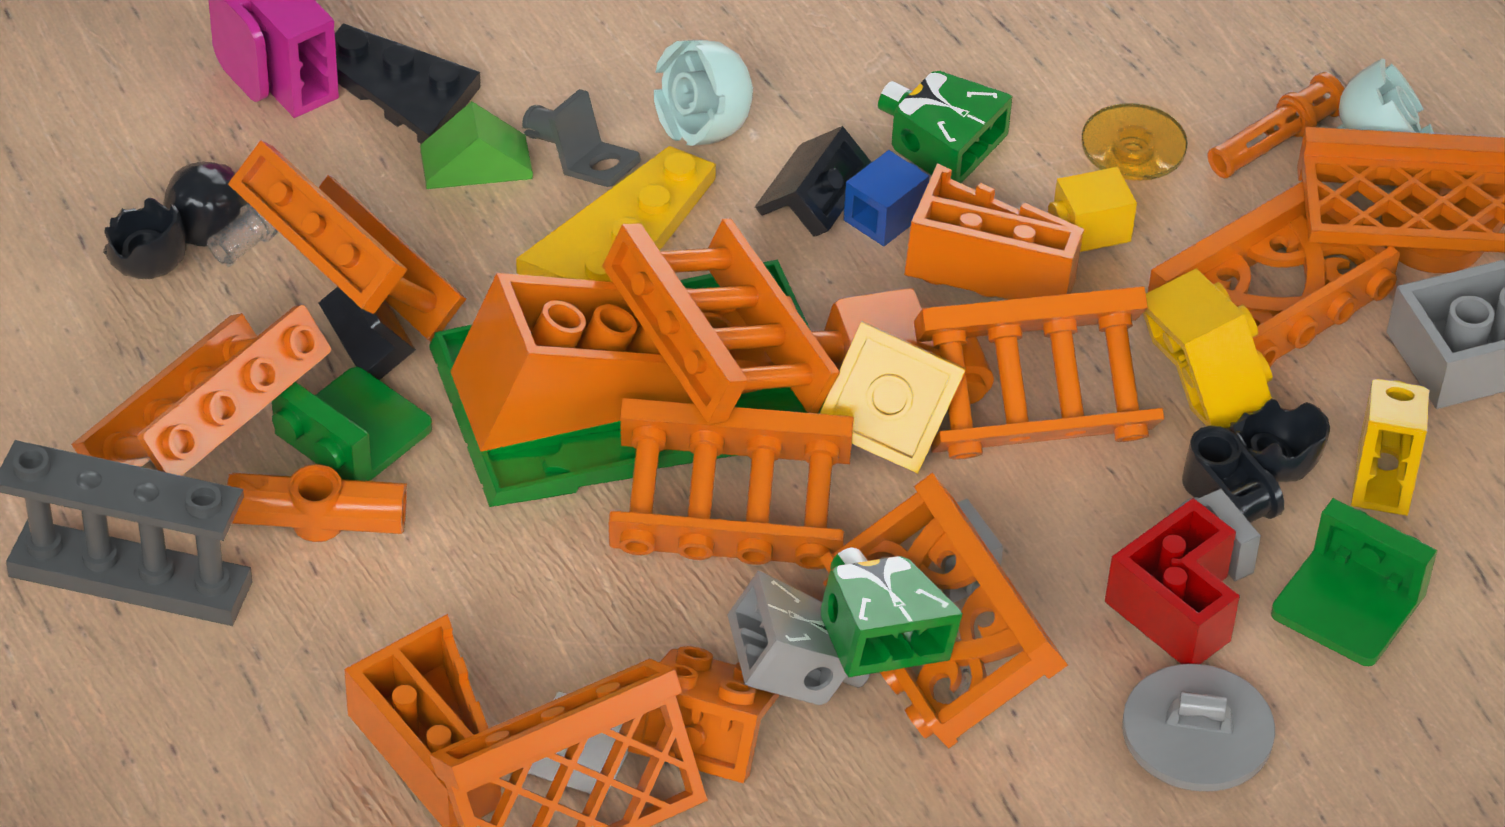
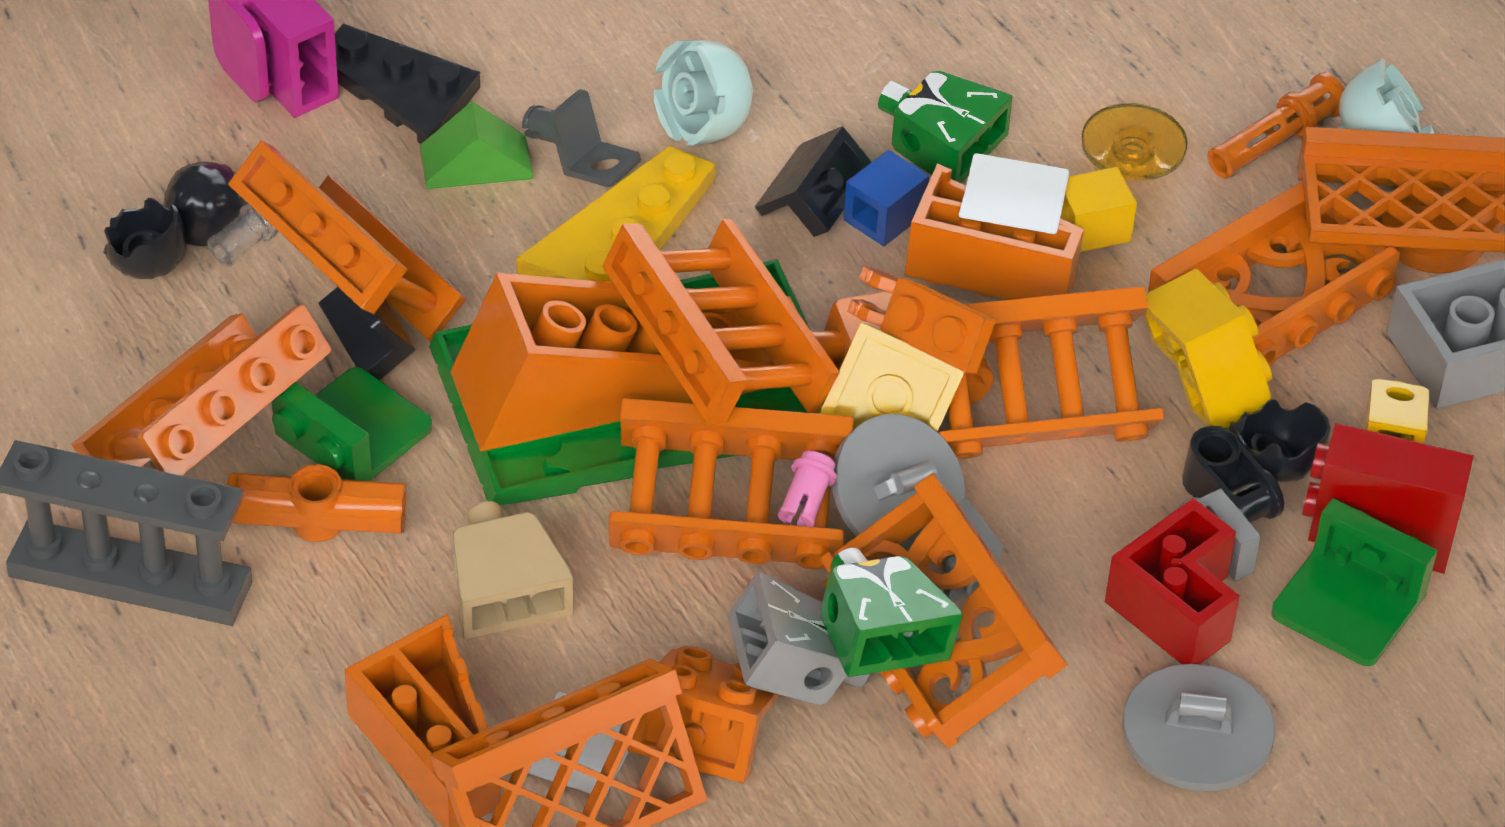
none -> tan torso [453,501,573,640]
none -> bright pink pin [778,451,837,527]
none -> light grey shield [832,414,965,551]
none -> orange hinge [847,266,996,374]
none -> white sticker [959,153,1069,234]
none -> red brick [1302,423,1474,574]

